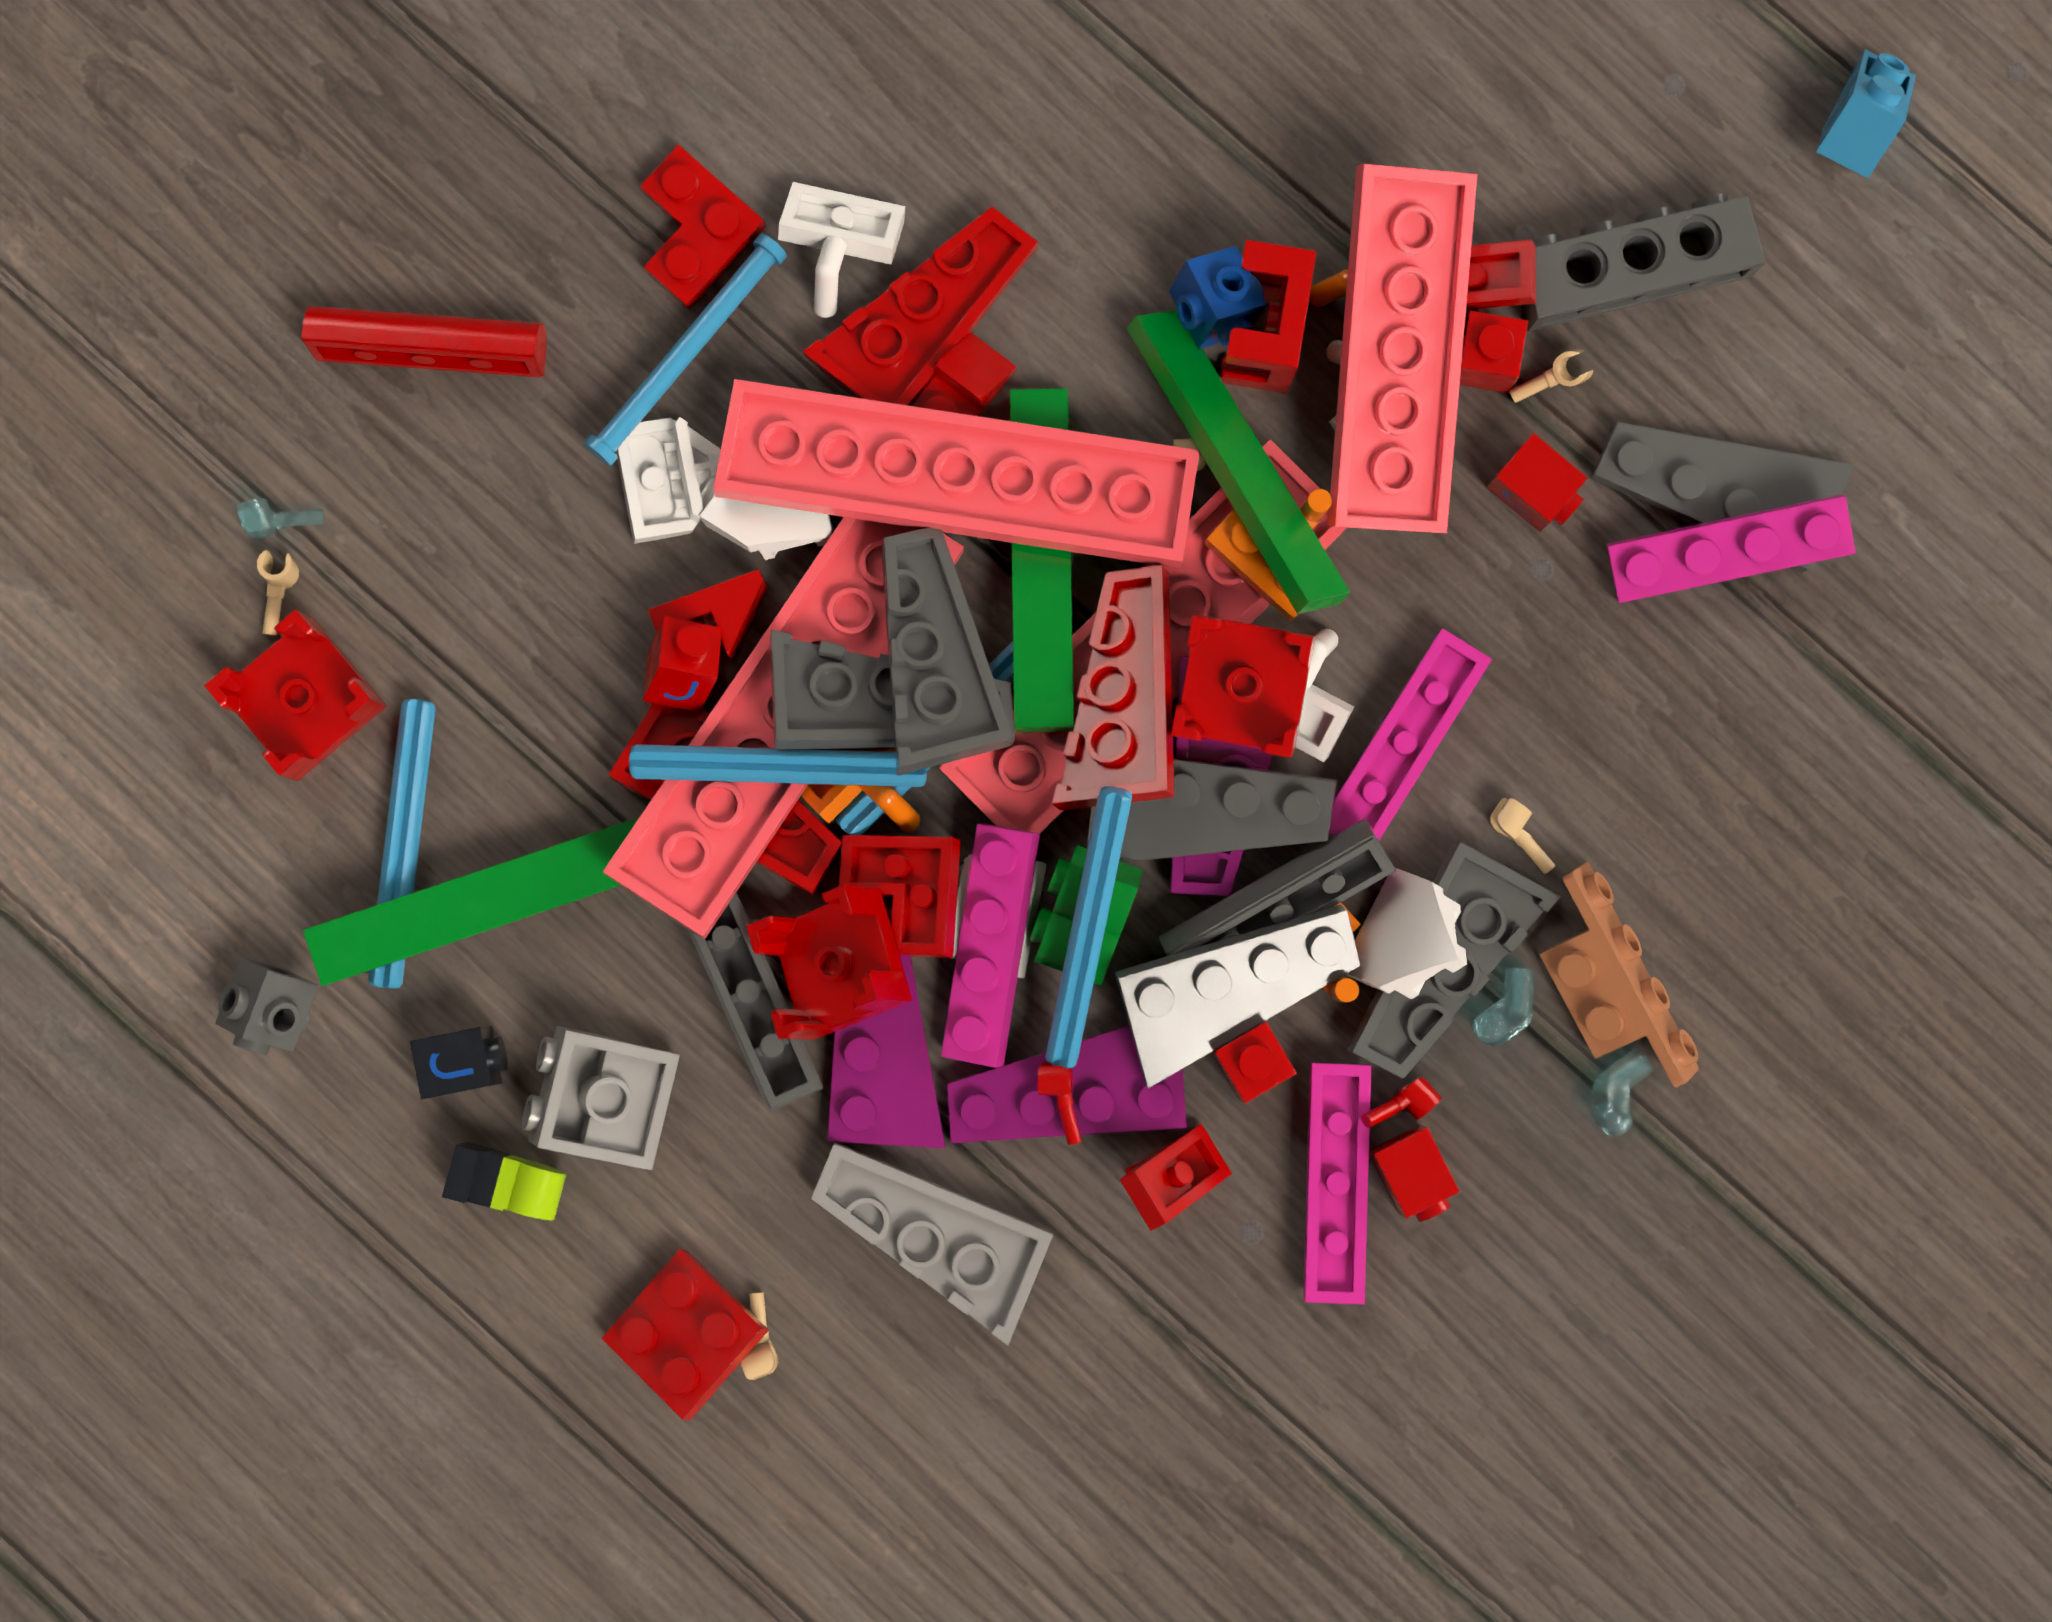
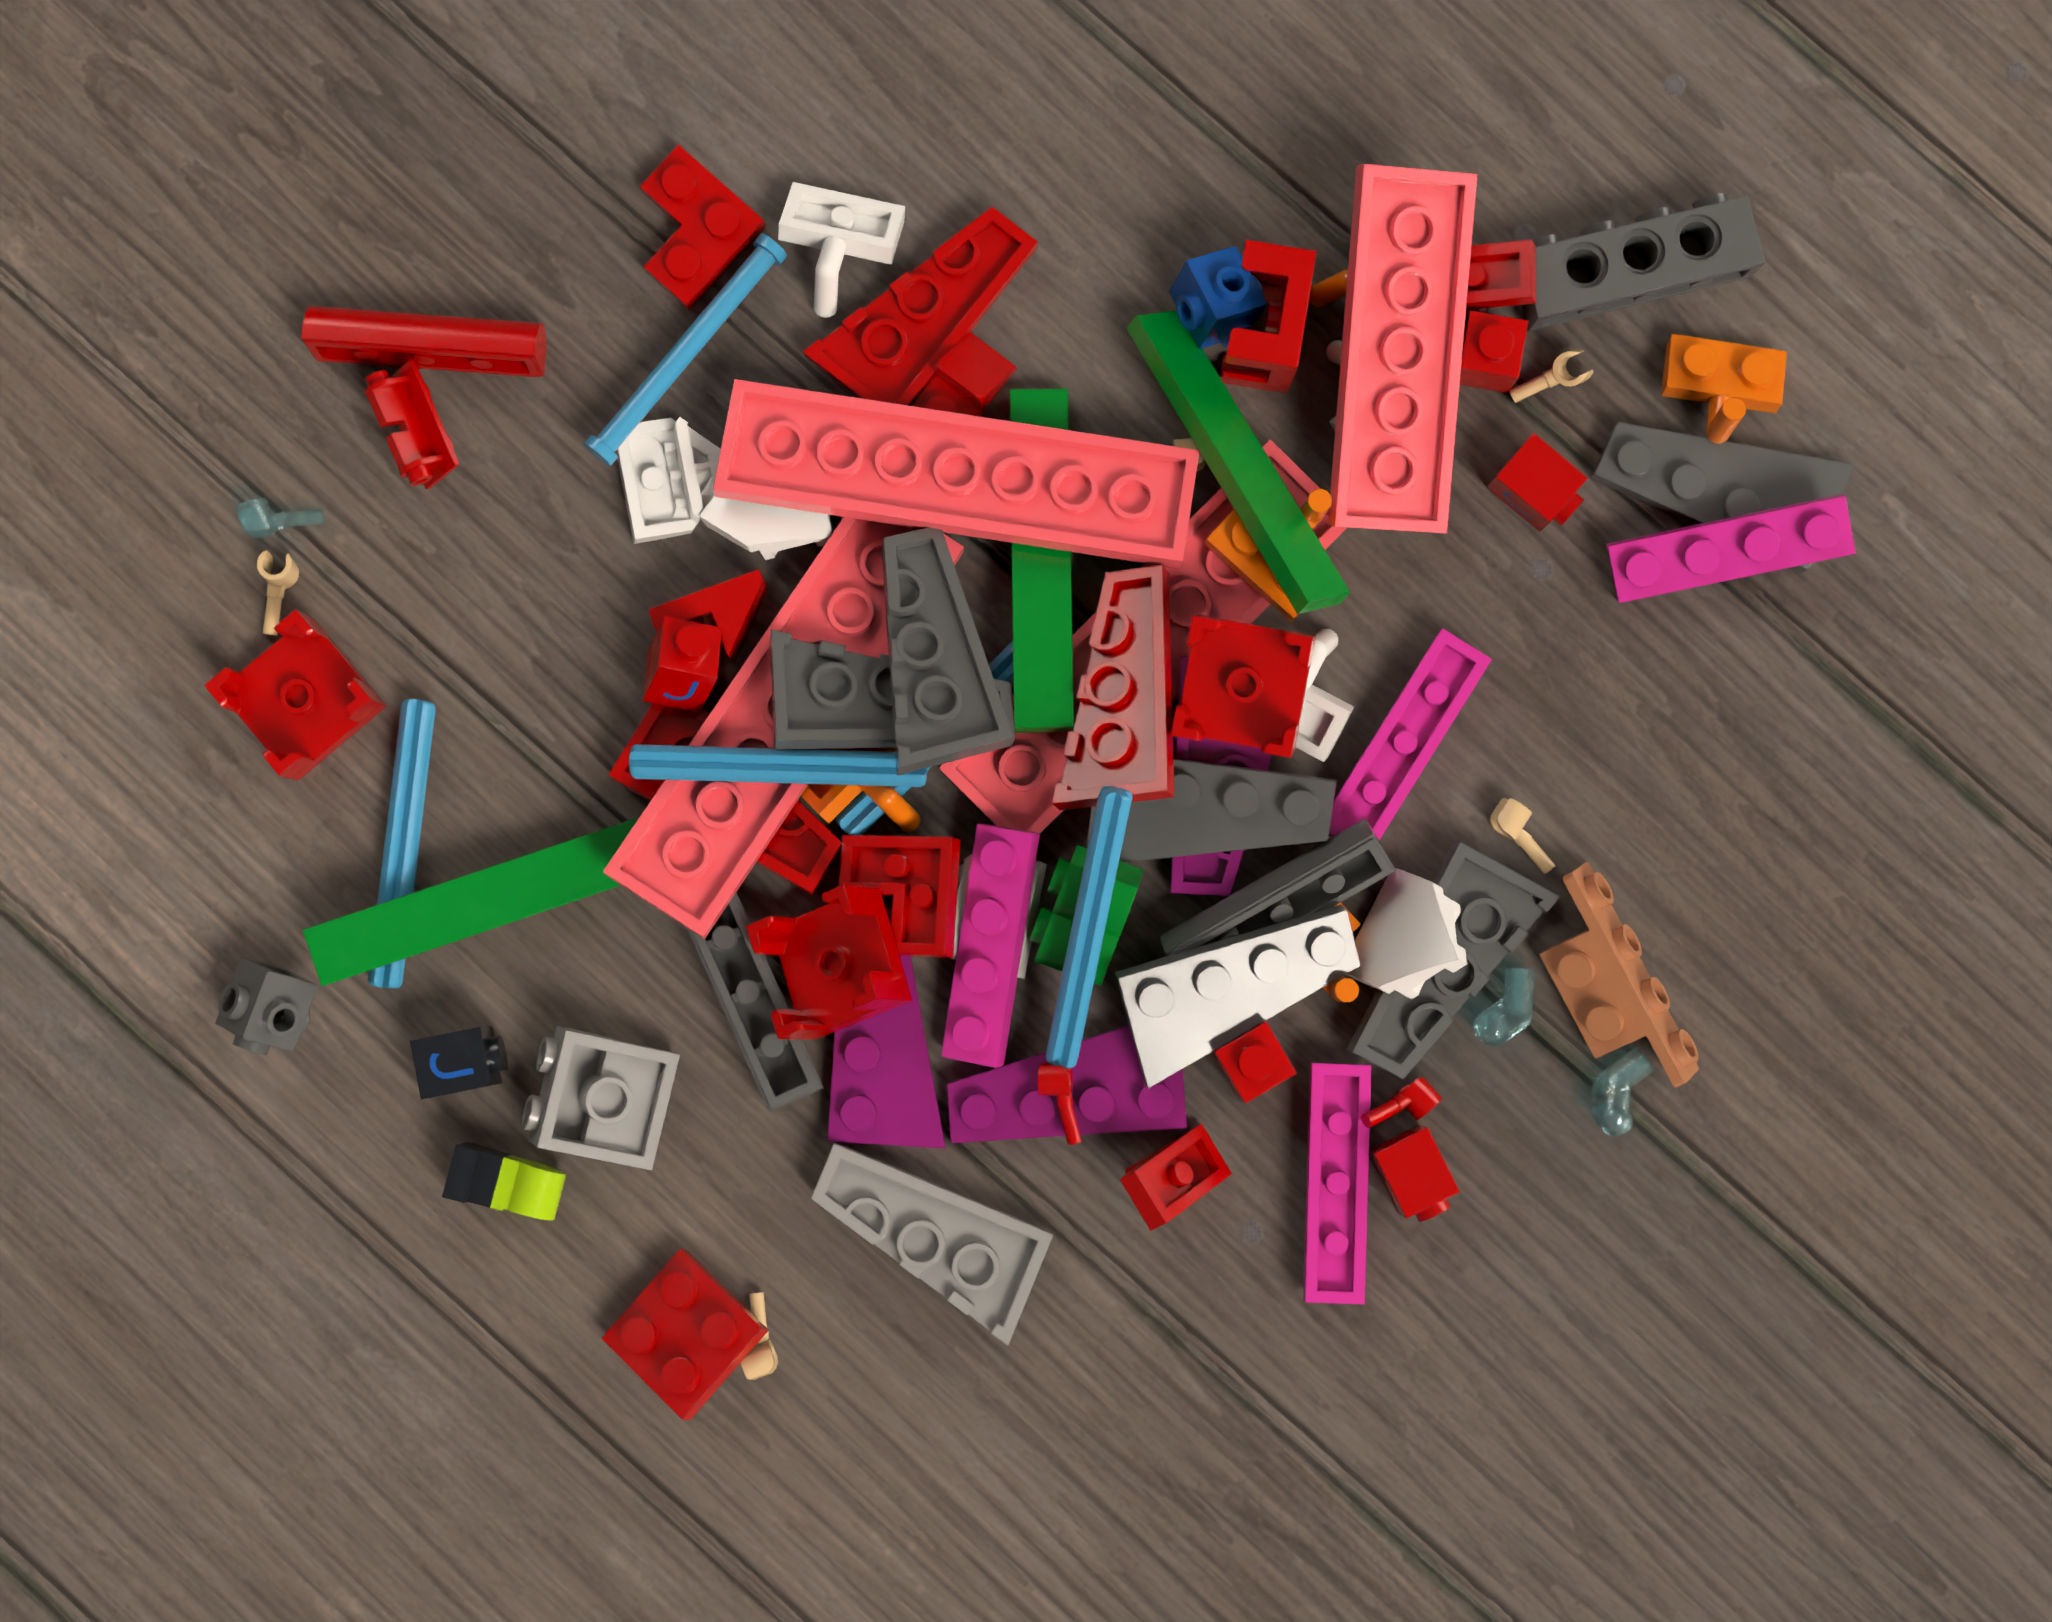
dark azure slope [1816,49,1916,178] -> none
none -> red hinge [364,359,460,489]
none -> orange plate [1661,334,1787,444]

